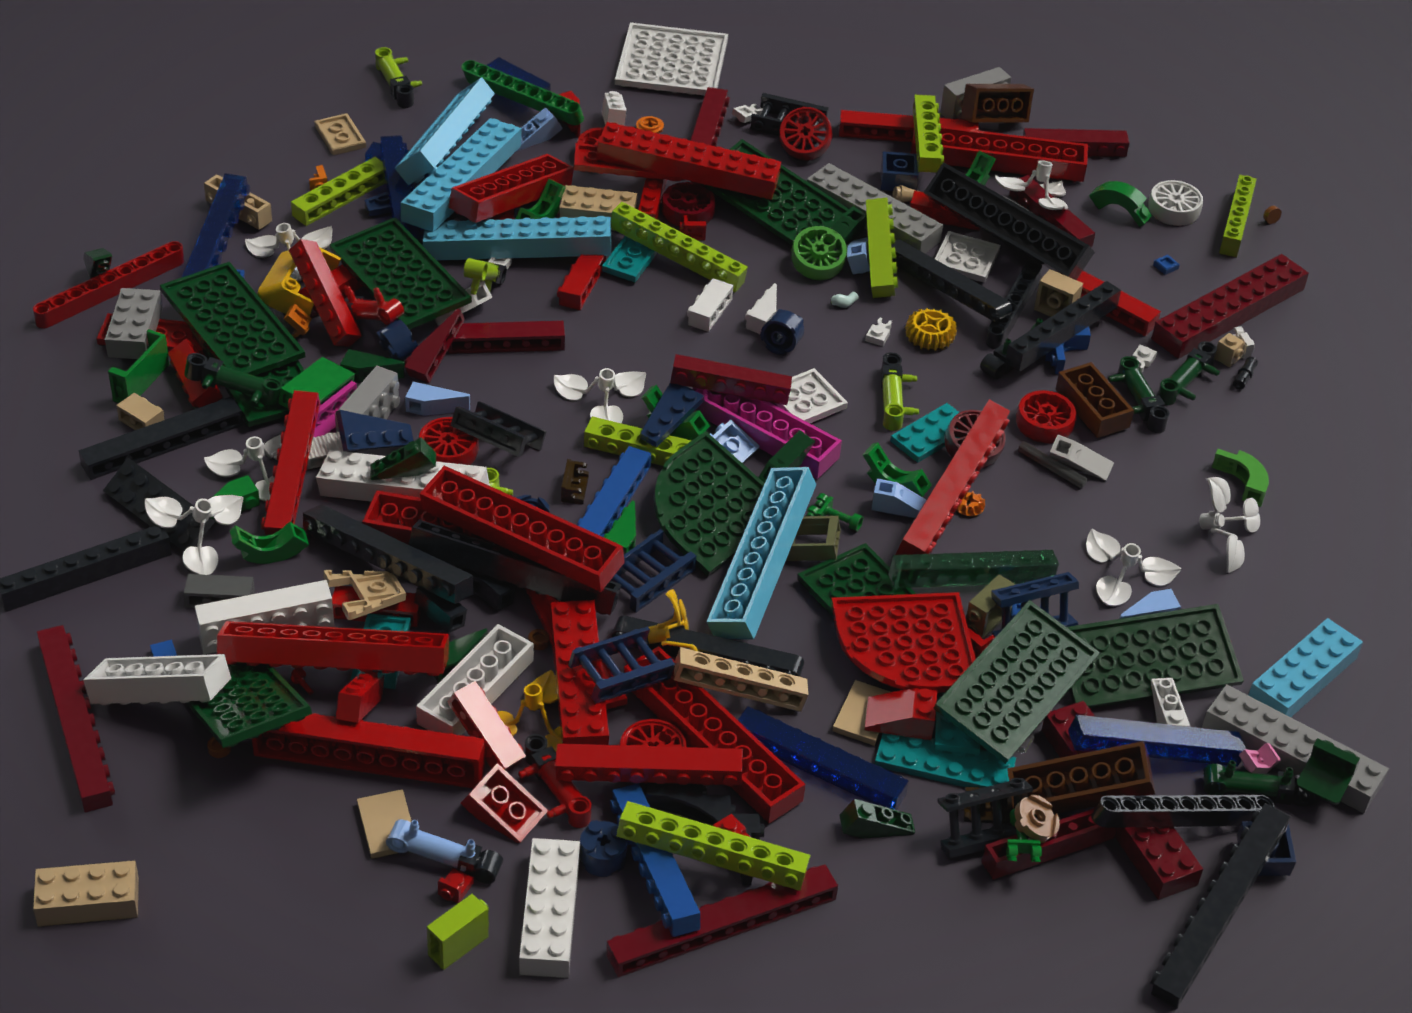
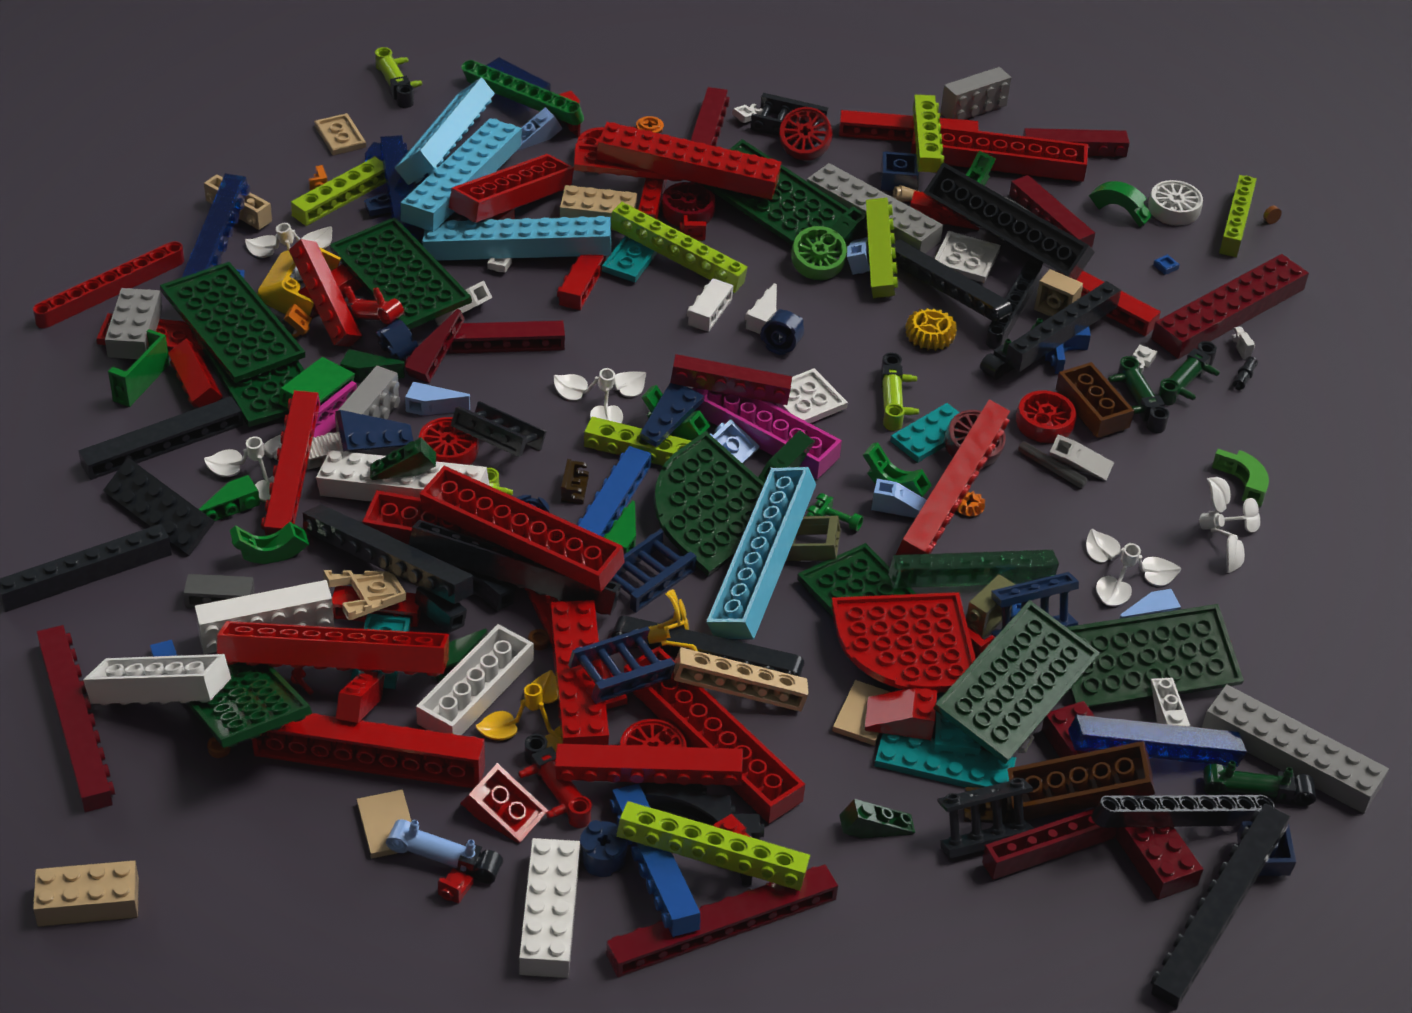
dark green slope [83,248,112,279] -> none
tan brick [116,393,164,430] -> none
white plant [144,495,243,575] -> none
dark green piece [184,353,283,406] -> none
lime brick [426,894,489,970] -> none
brick [447,681,526,771] -> none
lime piece [464,258,507,295] -> none
green arch [516,179,566,219] -> none
white brick [602,91,627,125] -> none
white plate [615,23,728,95] -> none
clear blue brick [738,706,909,810] -> none
light aqua arm [831,292,859,308] -> none
white plate [865,317,892,346] -> none
reddish brown brick [961,84,1034,122] -> none
white plant [995,160,1068,210] -> none
green bar [1006,809,1042,862] -> none
medium nougat plate [1015,795,1060,843] -> none
tan brick [1214,333,1245,367] -> none
bright pink bracket [1239,743,1280,774] -> none
medium azure brick [1248,618,1363,717] -> none
dark green bracket [1296,738,1360,805] -> none

